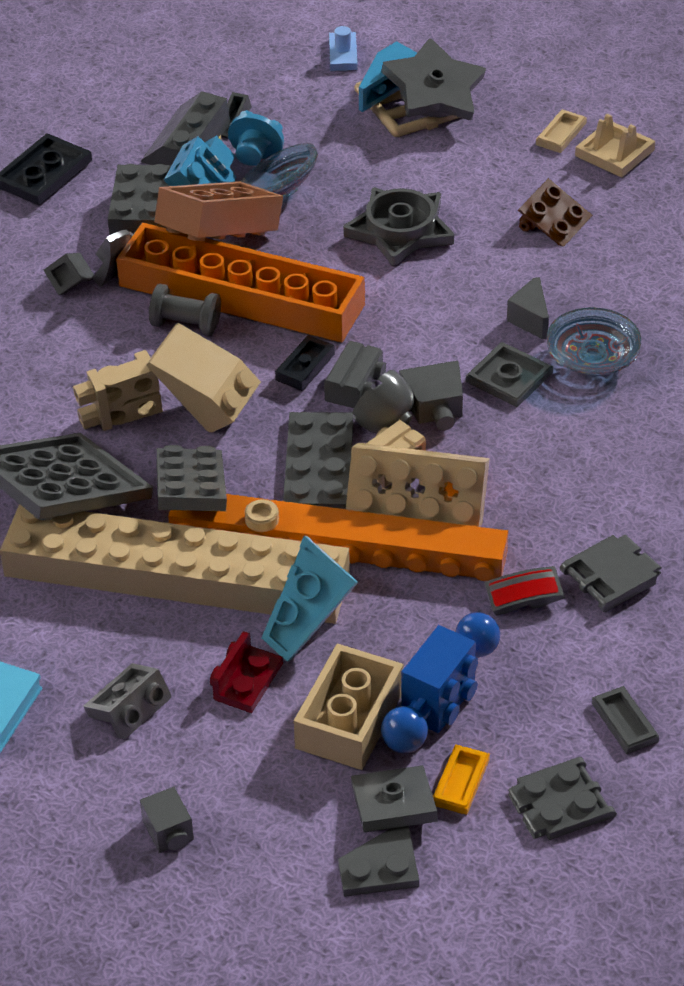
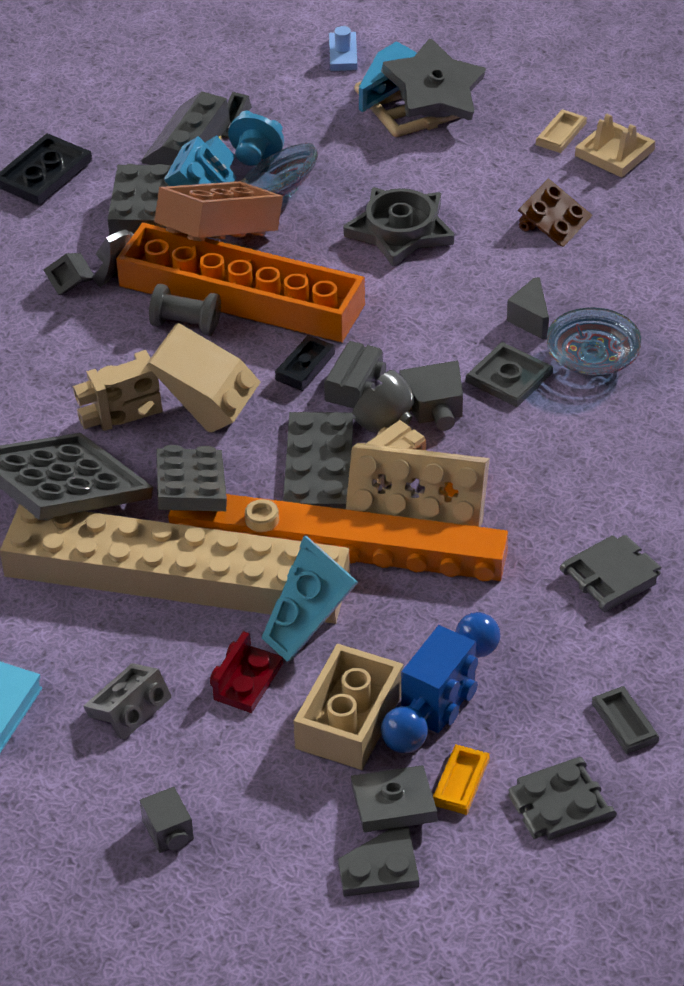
slope [484,566,565,616] -> none

